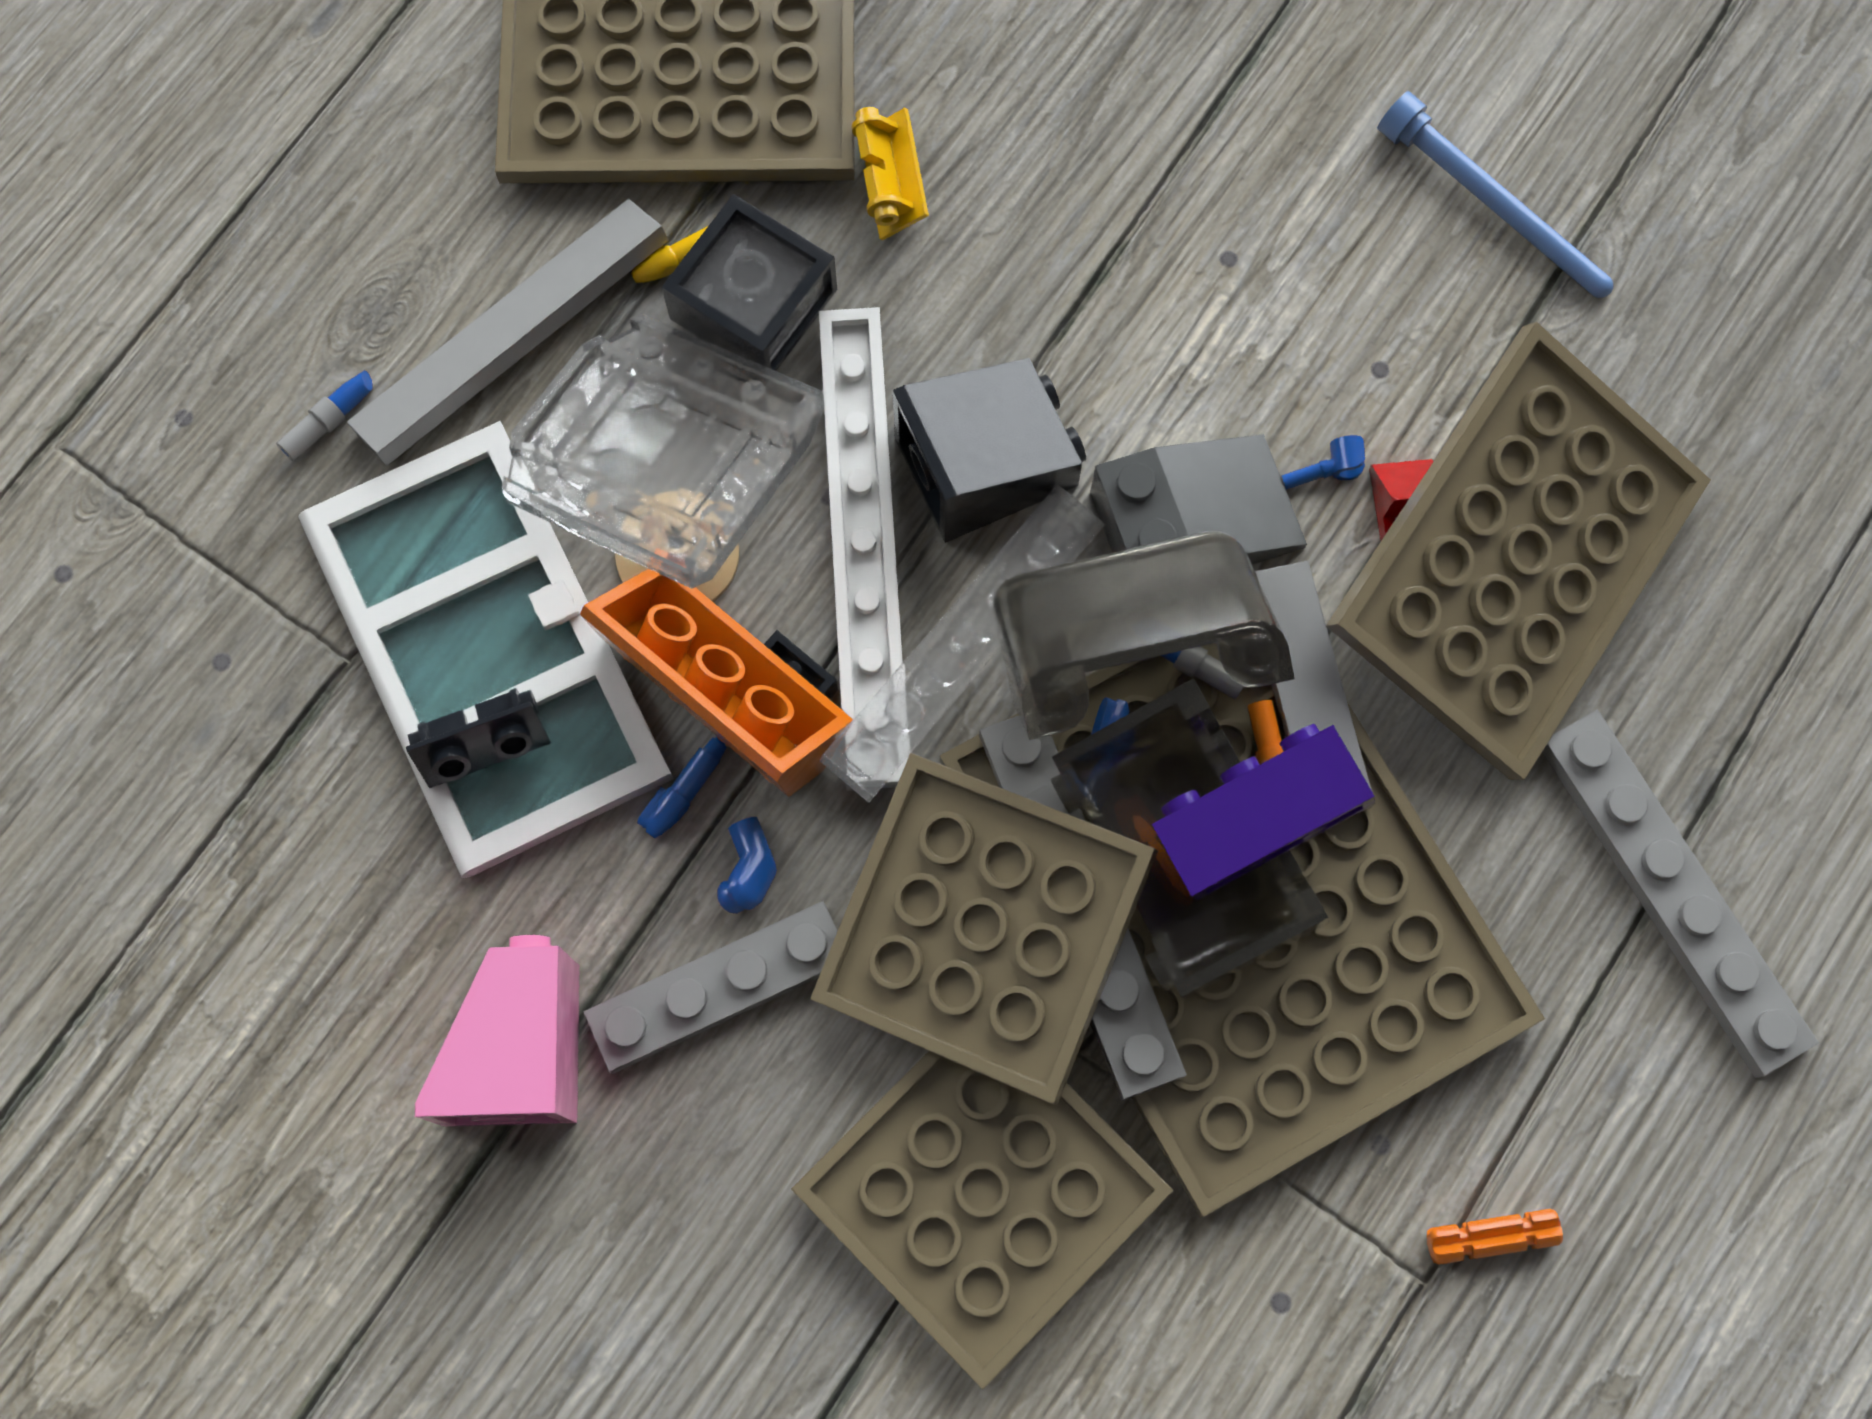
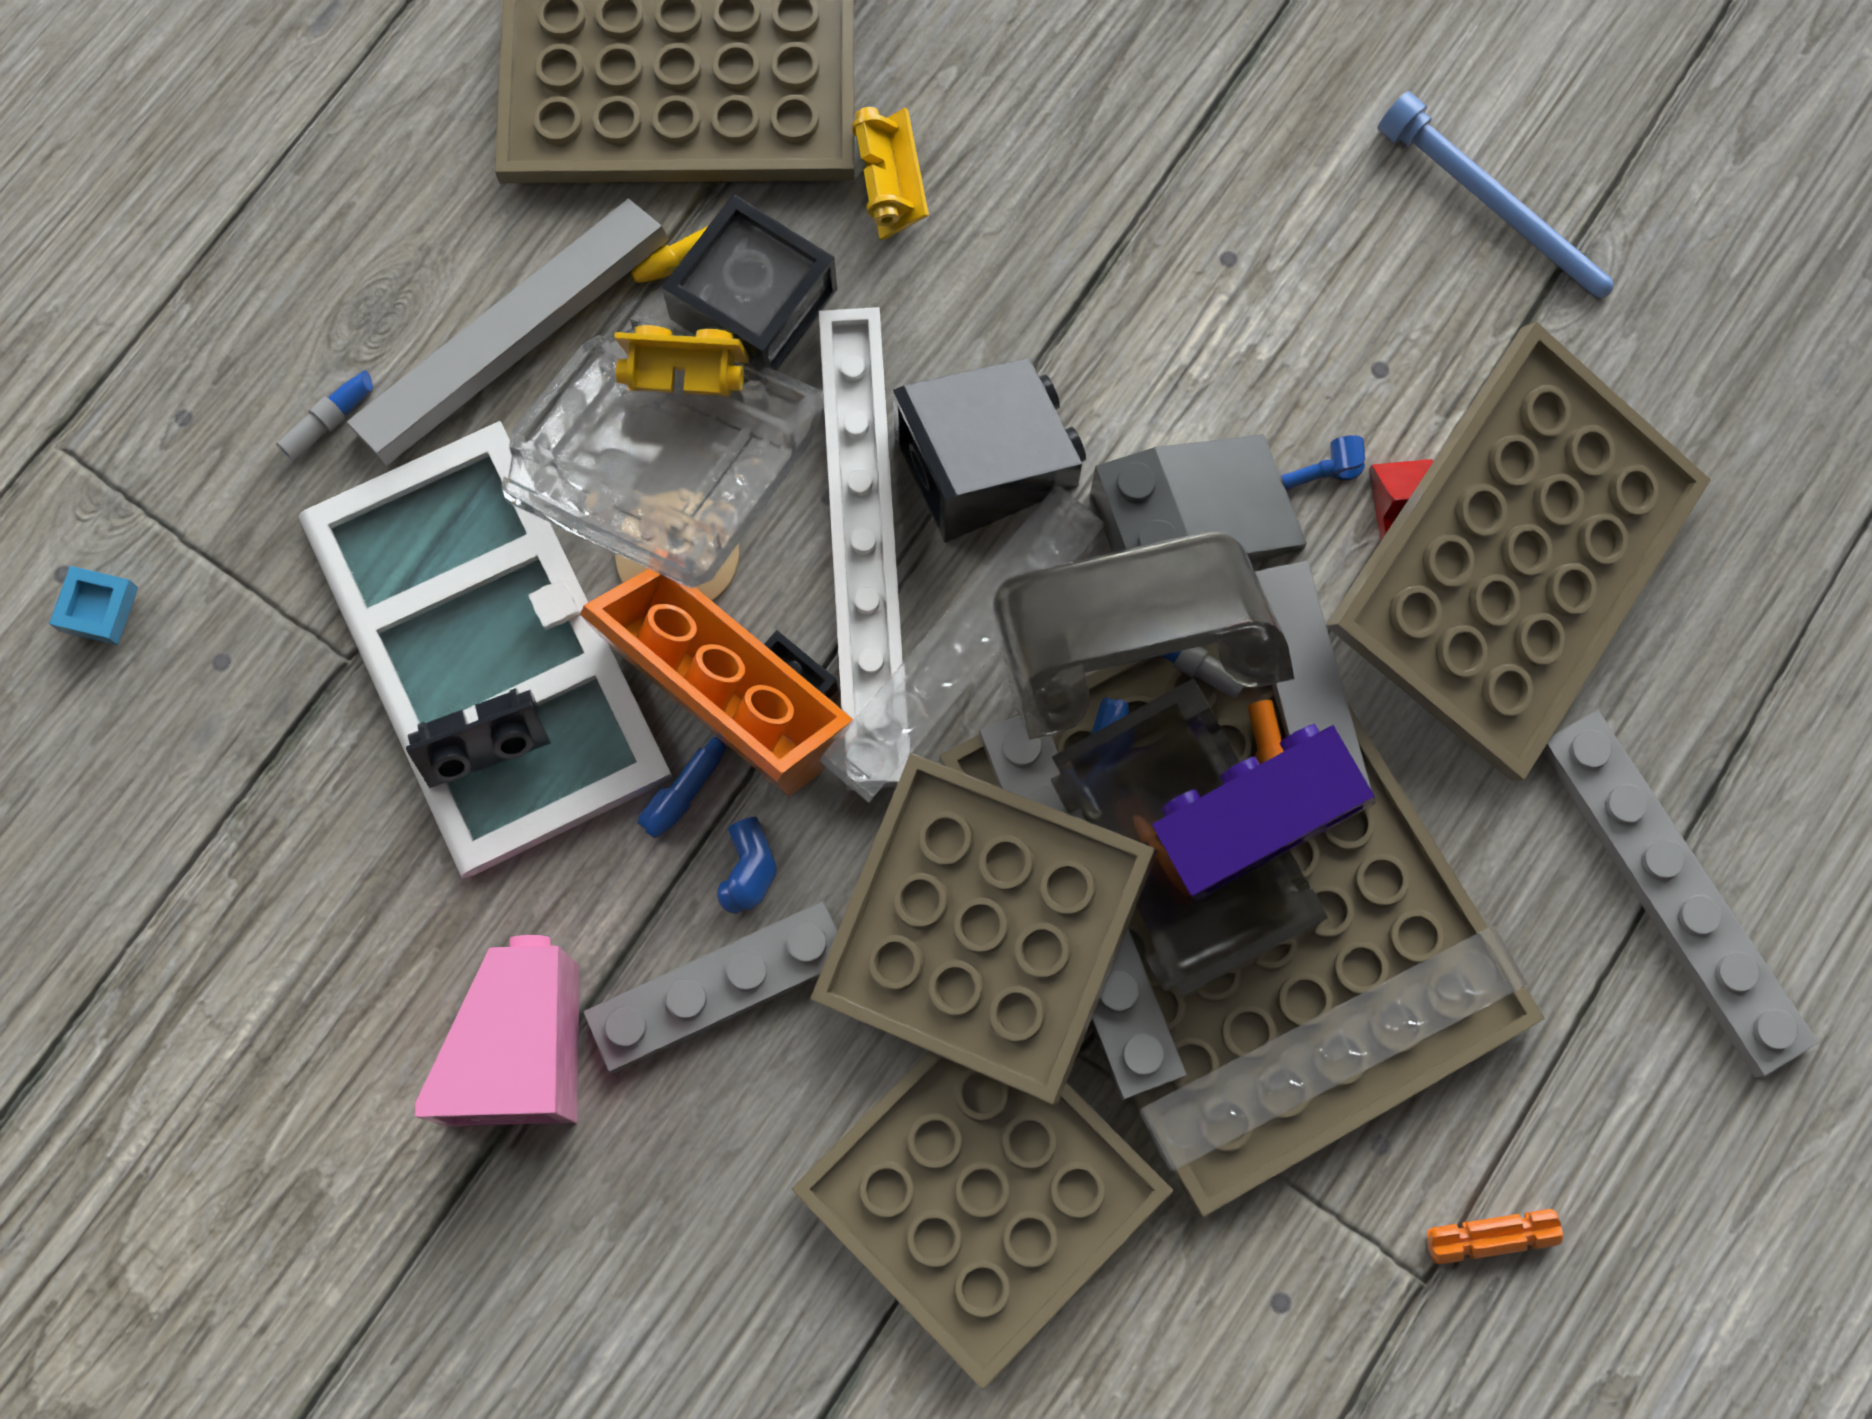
none -> dark azure plate [49,566,139,645]
none -> yellow hinge [614,325,749,397]
none -> clear plate [1139,925,1528,1172]

